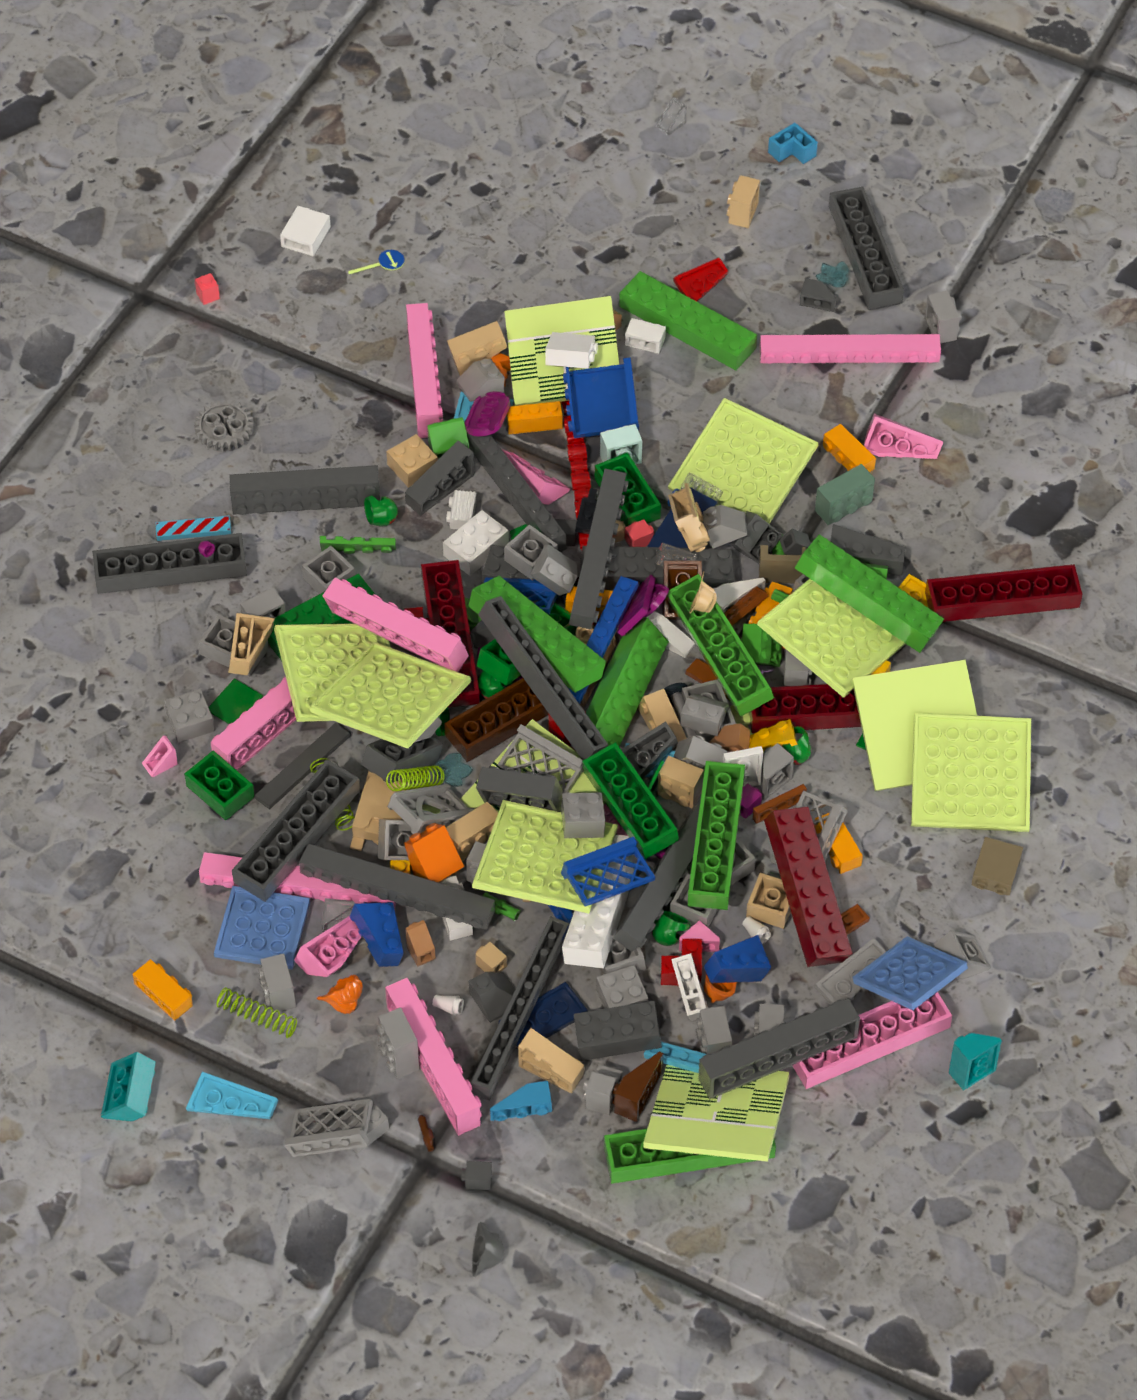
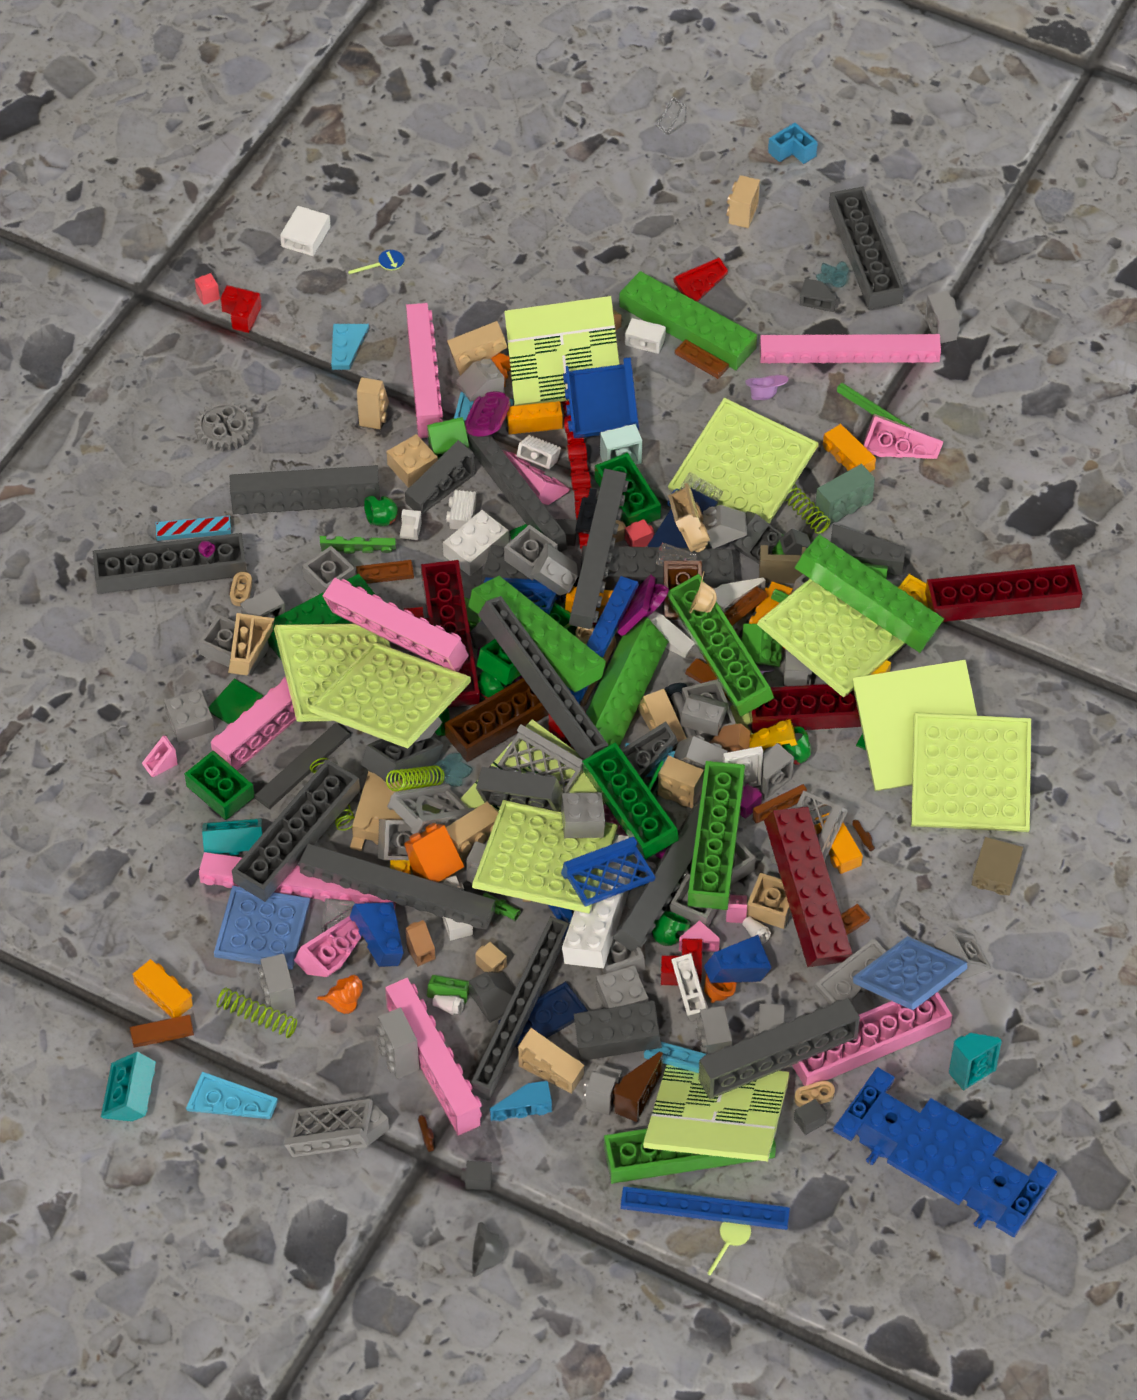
white brick [545,332,598,369] -> none
none -> dark orange tile [130,1015,194,1048]
none -> teal slope [202,818,263,855]
none -> red brick [221,285,262,333]
none -> tan plate [230,572,252,606]
none -> medium azure wing [331,324,369,370]
none -> dark orange tile [356,560,414,584]
none -> tan wedge [357,377,389,429]
none -> white panel [400,509,422,540]
none -> bright green slope [427,975,469,1004]
none -> white brick [516,435,561,469]
none -> blue plate [620,1186,790,1230]
none -> dark orange tile [675,339,729,379]
none -> yellowish green piece [708,1222,751,1275]
none -> bright pink slope [726,895,747,923]
none -> lavender piece [745,375,789,400]
none -> lime piece [784,484,831,534]
none -> tan plate [794,1081,835,1107]
none -> dark grey brick [794,1099,827,1135]
none -> blue piece [833,1067,1057,1238]
none -> bright green axle [837,383,912,428]
none -> reddish brown piece [852,820,875,851]

